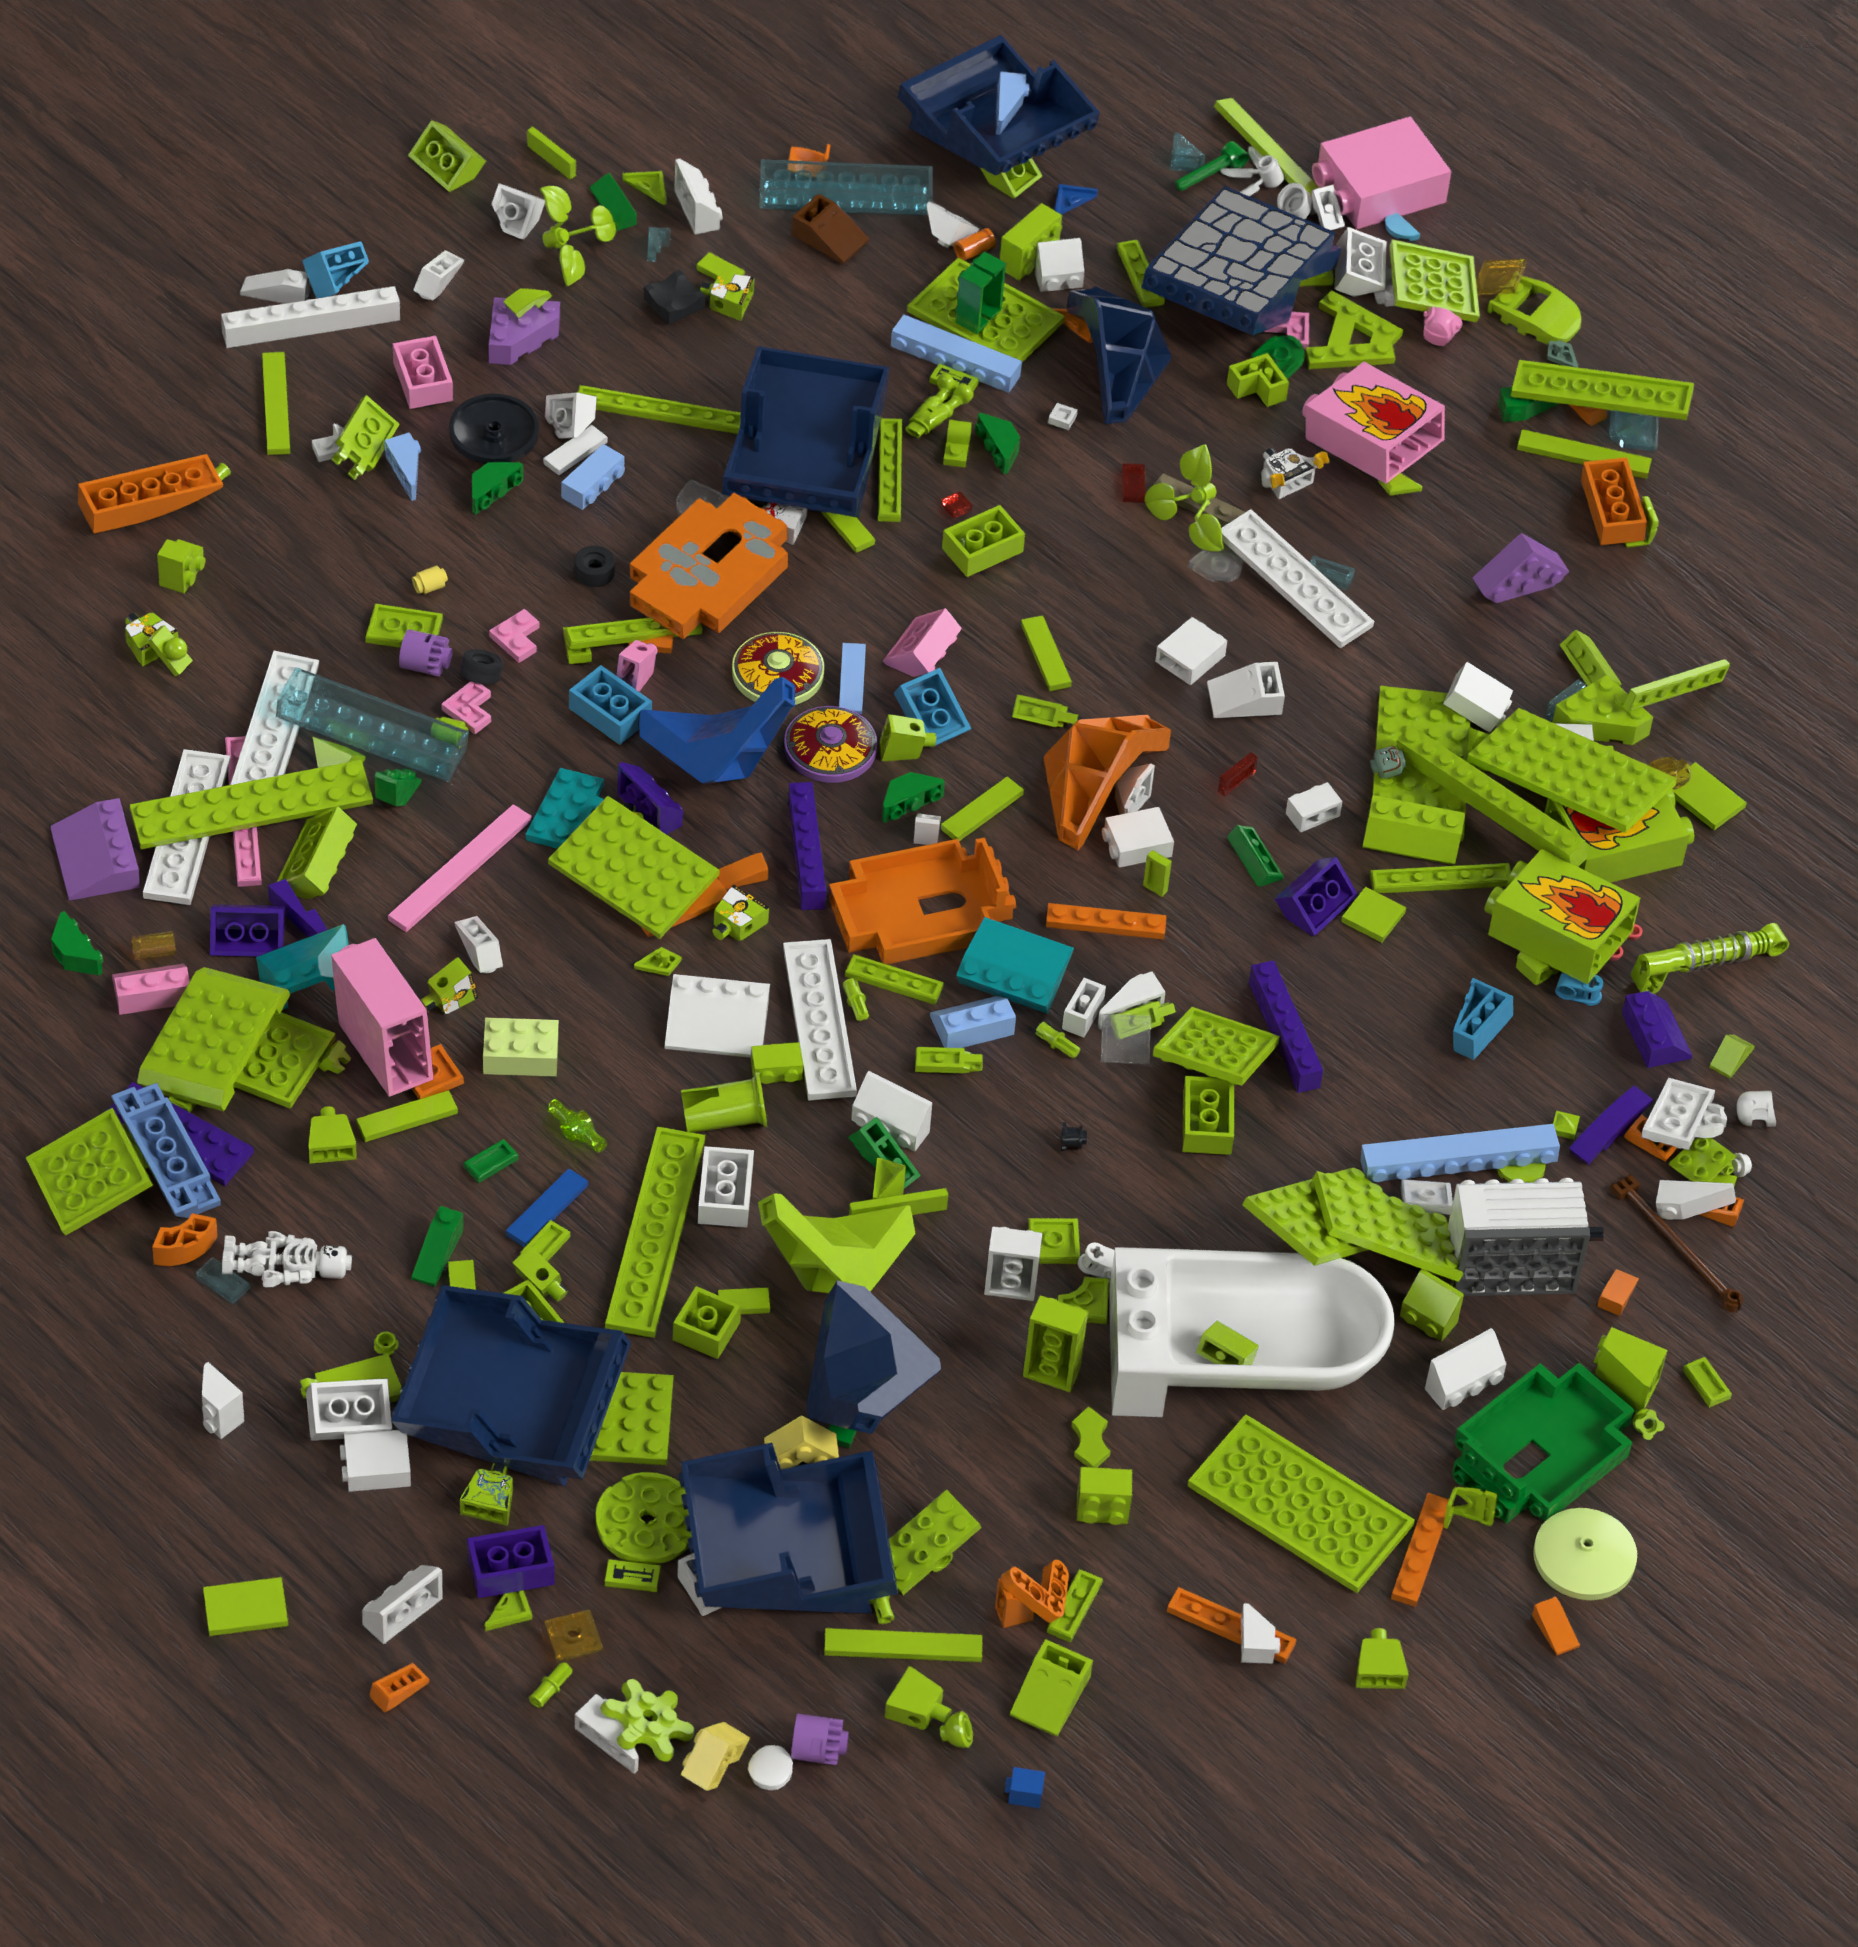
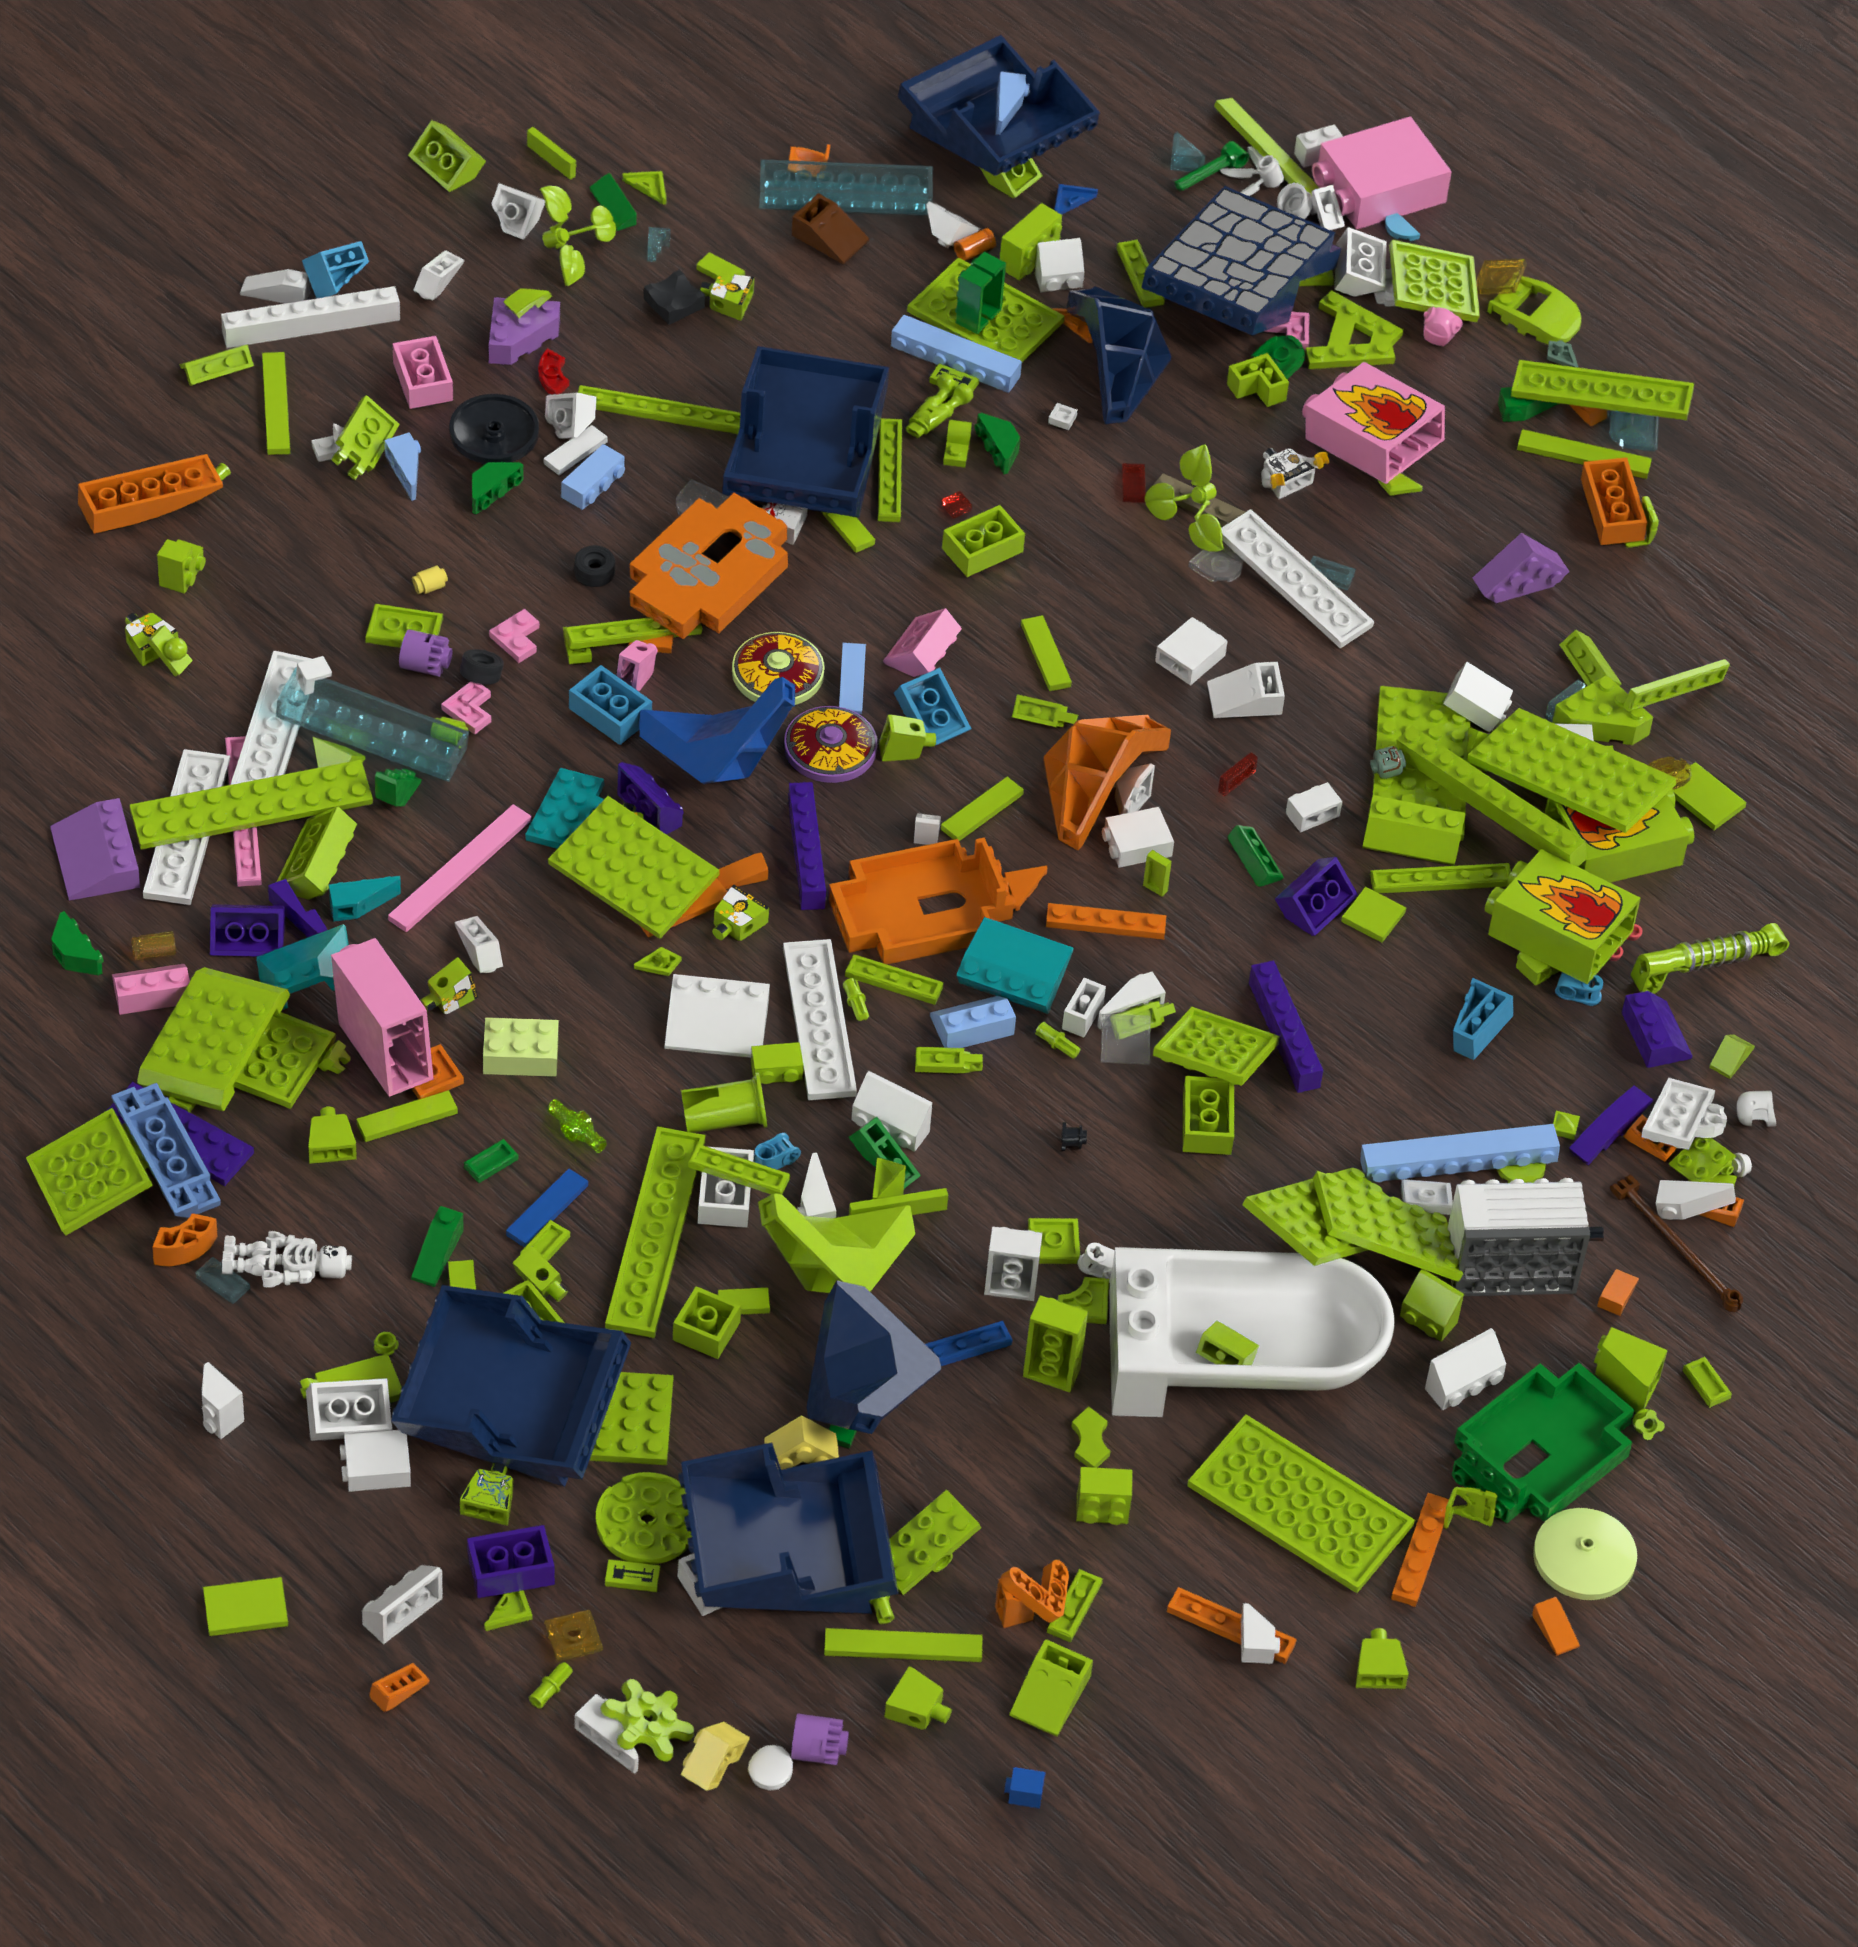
white slope [675,159,722,234] -> none
green slope [882,772,945,823] -> none
lime brick [940,1711,973,1748] -> none
none -> lime panel [179,345,254,385]
none -> white panel [296,656,332,695]
none -> teal slope [329,876,401,922]
none -> red tile [538,348,569,395]
none -> lime tile [688,1144,790,1195]
none -> dark azure piece [753,1133,801,1170]
none -> white slope [797,1153,836,1218]
none -> blue tile [925,1321,1013,1366]
none -> orange tile [1004,866,1048,911]
none -> white brick [1294,125,1343,167]

